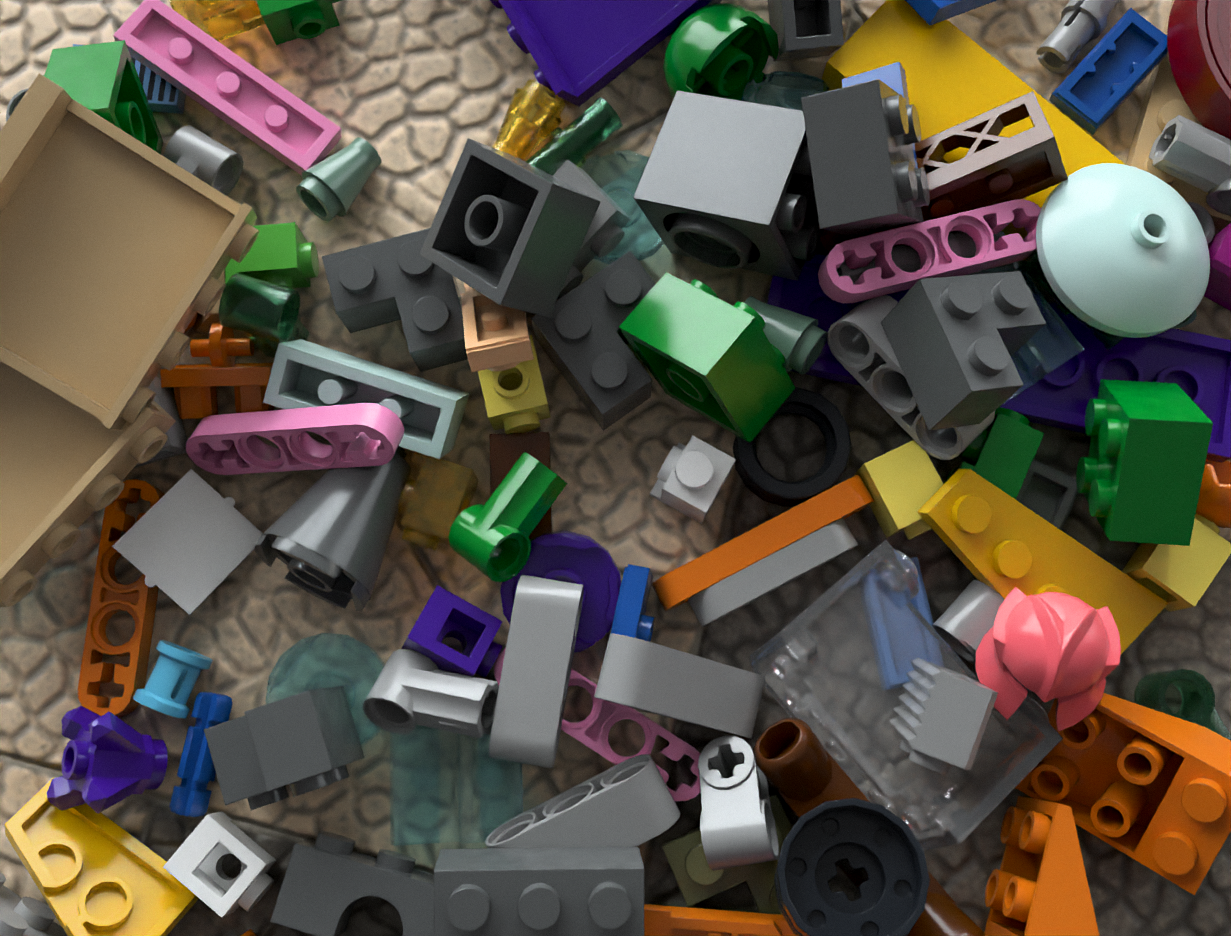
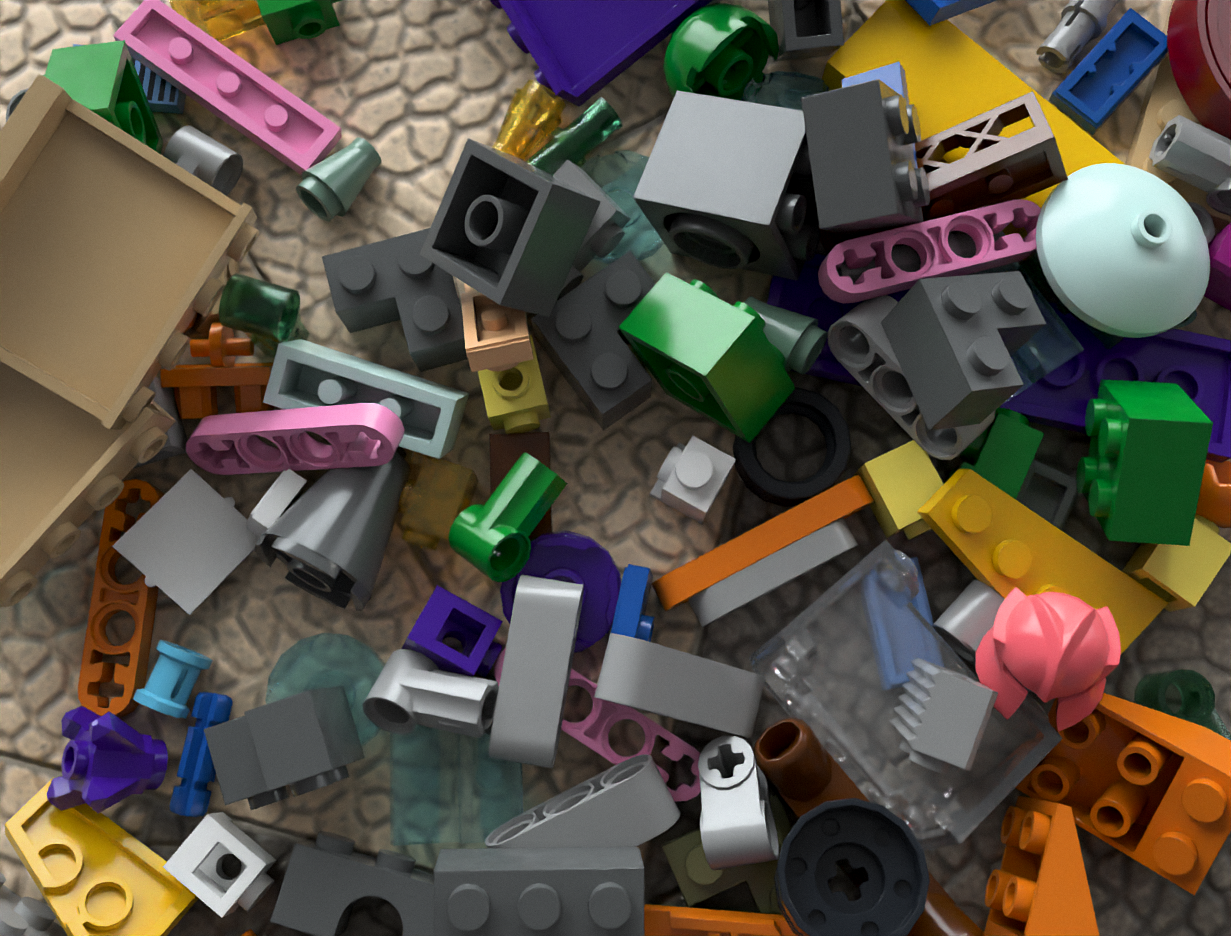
bright green brick [225,222,319,304] -> none
none -> white tile [246,469,307,538]

